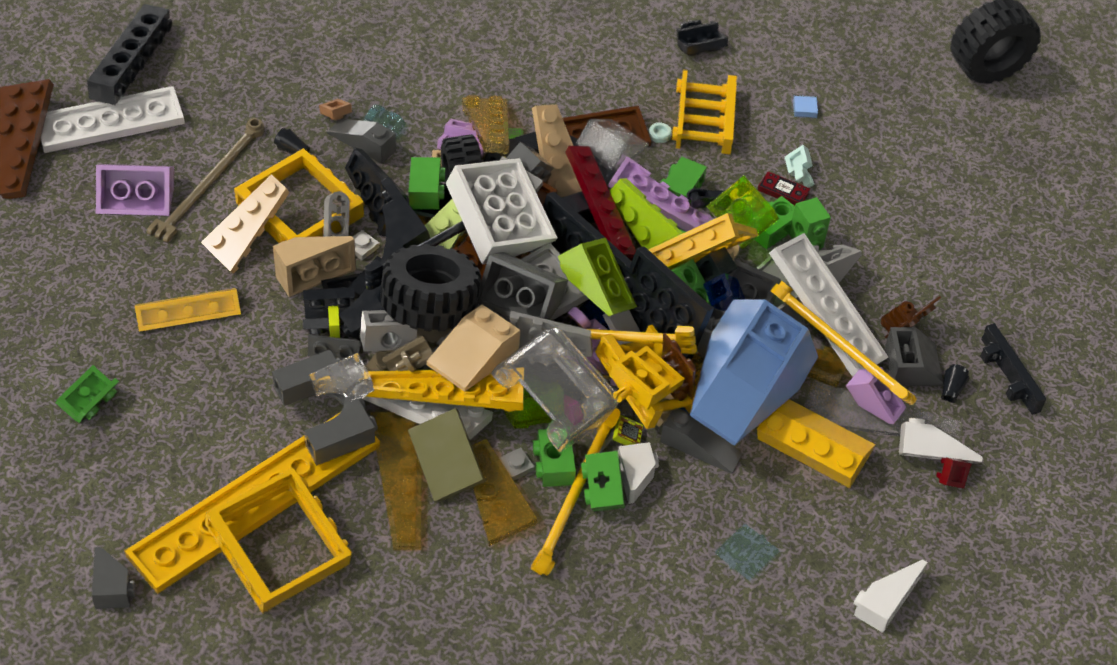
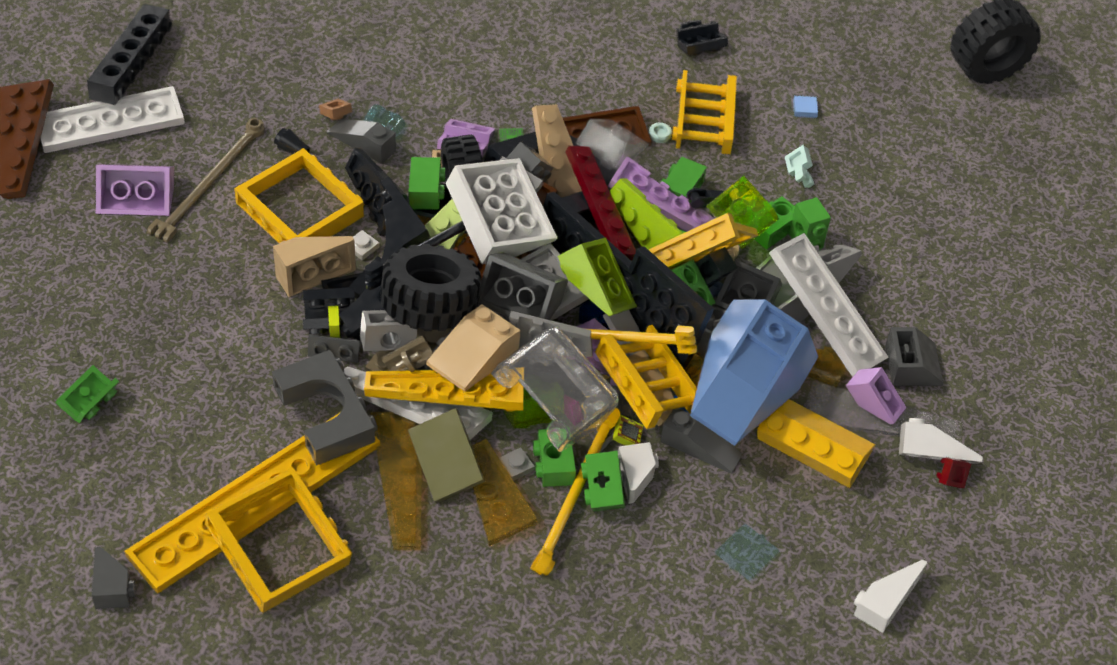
yellow panel [135,288,241,332] -> none
wing [201,174,290,274] -> none
clear arch [309,353,374,401] -> none
light grey beam [323,191,350,237] -> none
clear yellow wing [462,95,509,153] -> none
lavender tile [567,307,591,329] -> none
yellow plate [609,345,685,410] -> none
reddish brown hinge [661,333,696,401] -> none
clear blue brick [703,273,745,312] -> none
tile [757,171,810,206] -> none
yellow hinge [770,281,916,405] -> none
reddish brown hinge [881,296,941,338] -> none
black cone [941,364,970,403] -> none
black hinge [980,323,1046,415] -> none

